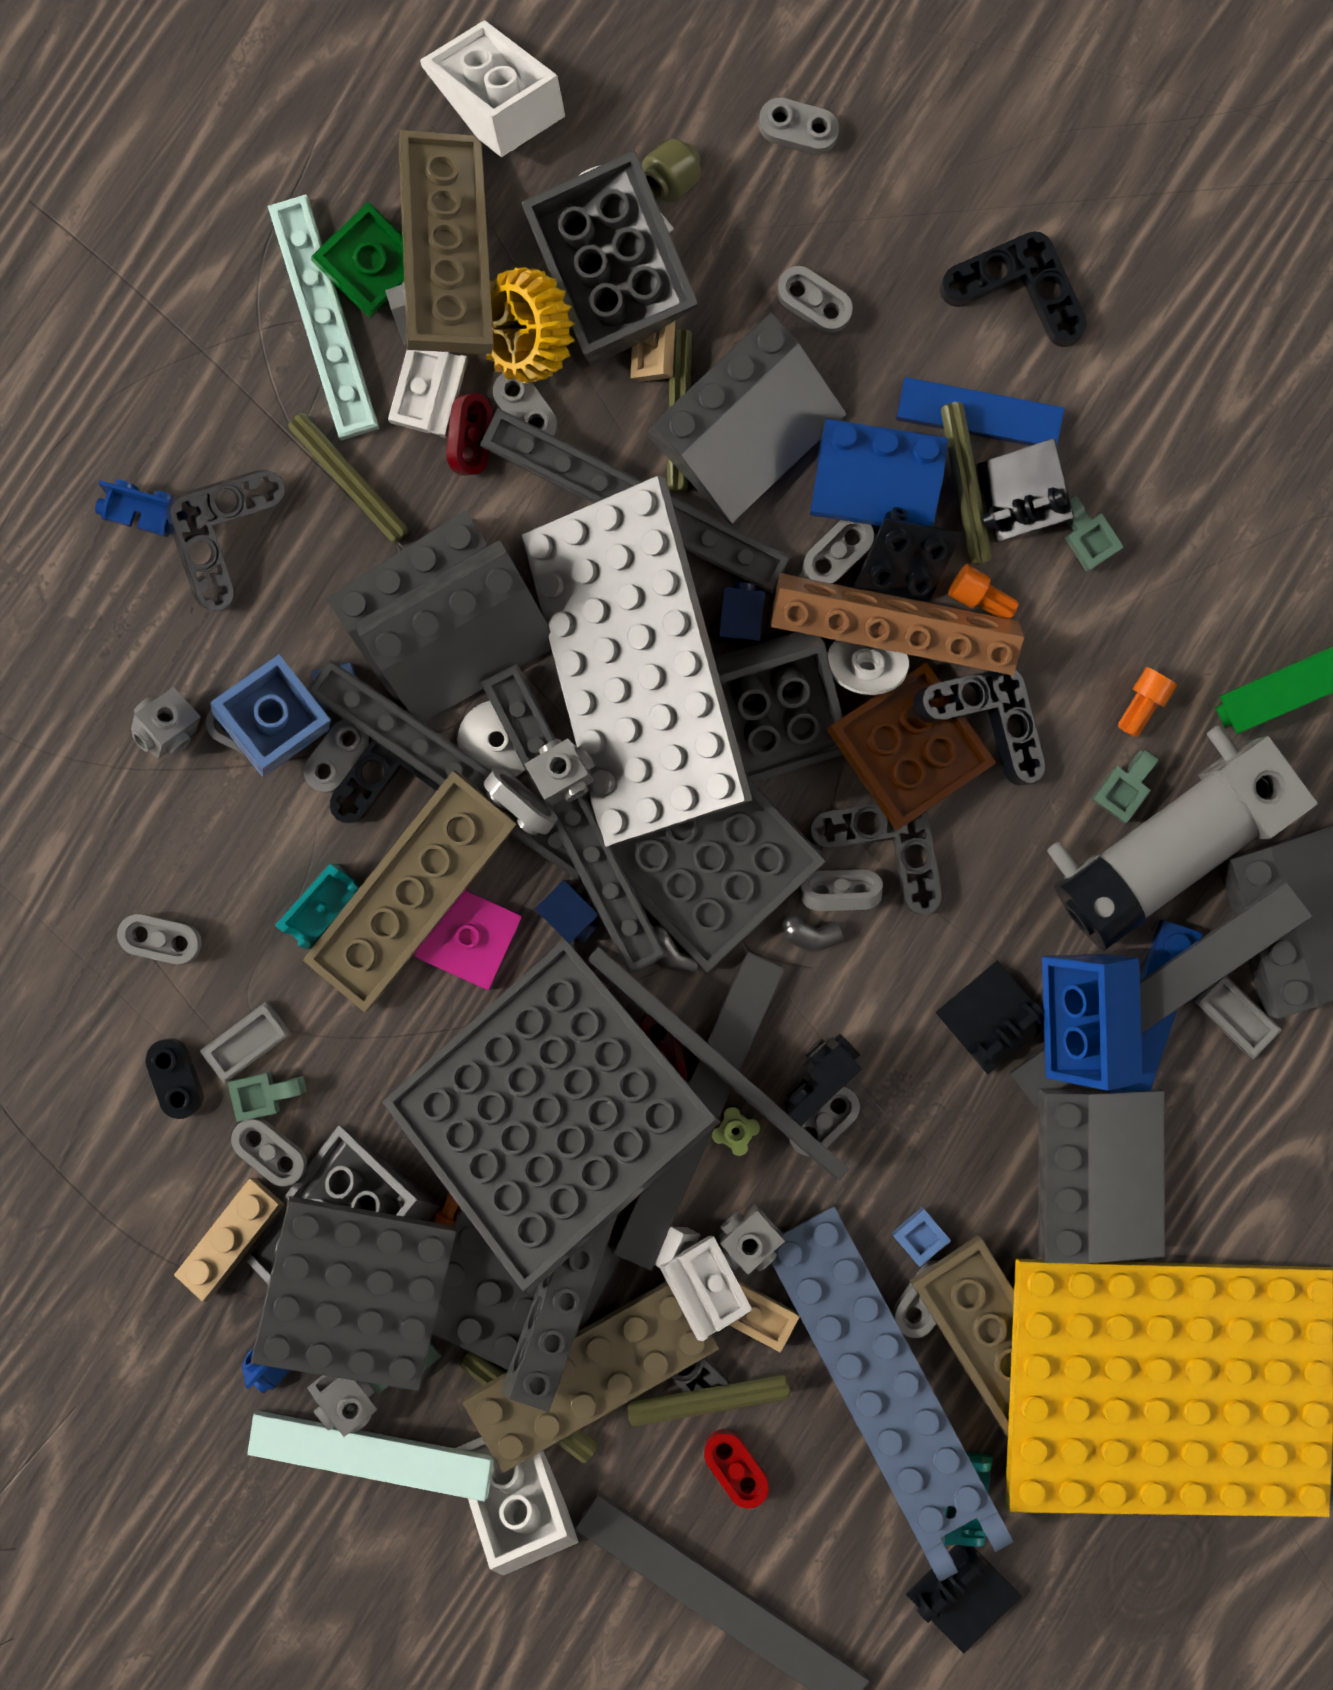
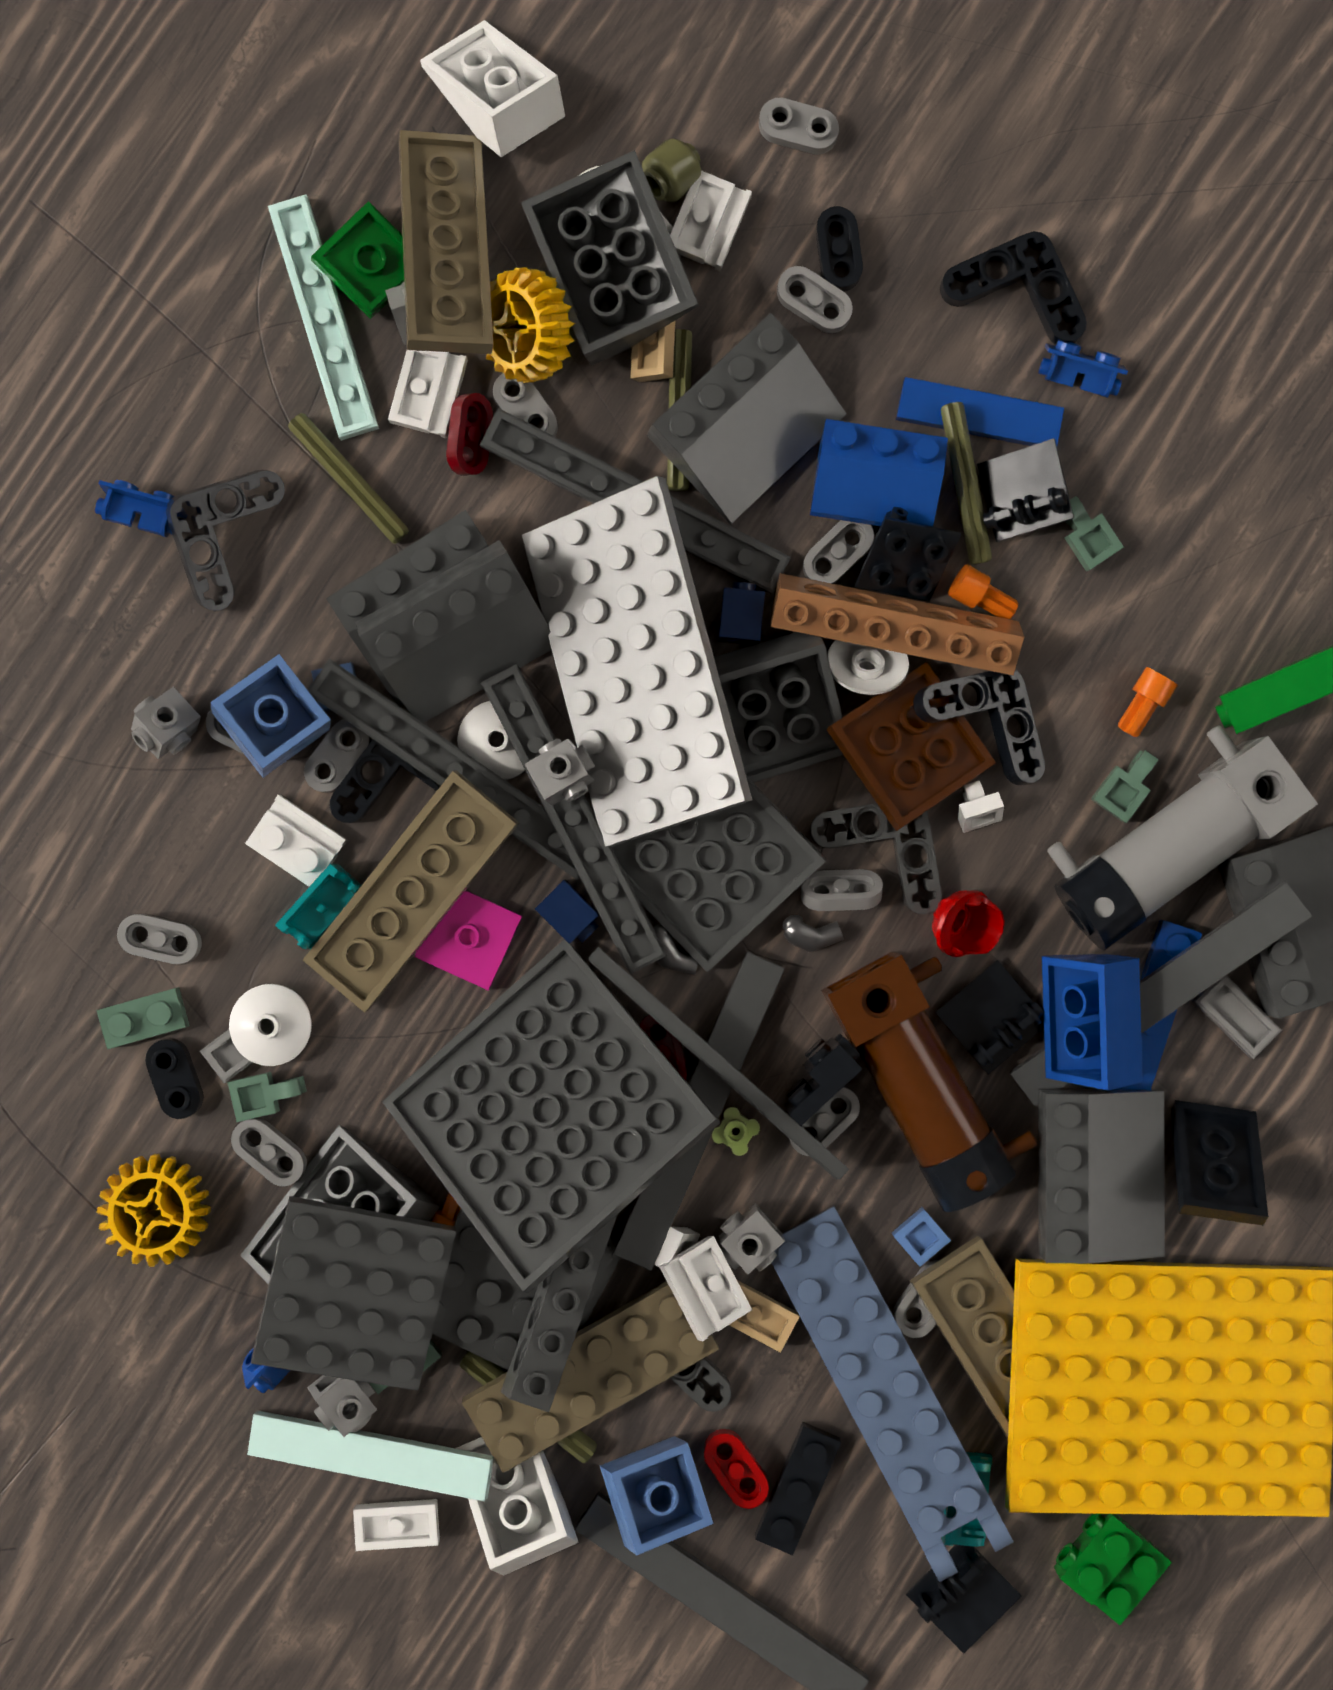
tan plate [174,1178,285,1302] -> none
light grey plate [484,768,558,835] -> none
olive axle [627,1375,790,1427] -> none
none -> sand green plate [96,987,190,1050]
none -> yellow gear [96,1154,211,1267]
none -> white dish [229,984,312,1066]
none -> white plate [245,795,348,887]
none -> white plate [353,1499,440,1551]
none -> medium blue brick [600,1436,713,1555]
none -> white plate [670,170,752,271]
none -> black plate [755,1421,841,1556]
none -> black plate [816,206,863,292]
none -> reddish brown piece [821,952,1038,1212]
none -> red piece [932,890,1005,957]
none -> white tile [958,780,1004,833]
none -> blue hinge [1038,339,1128,398]
none -> green plate [1054,1514,1172,1626]
none -> black plate [1171,1100,1269,1226]

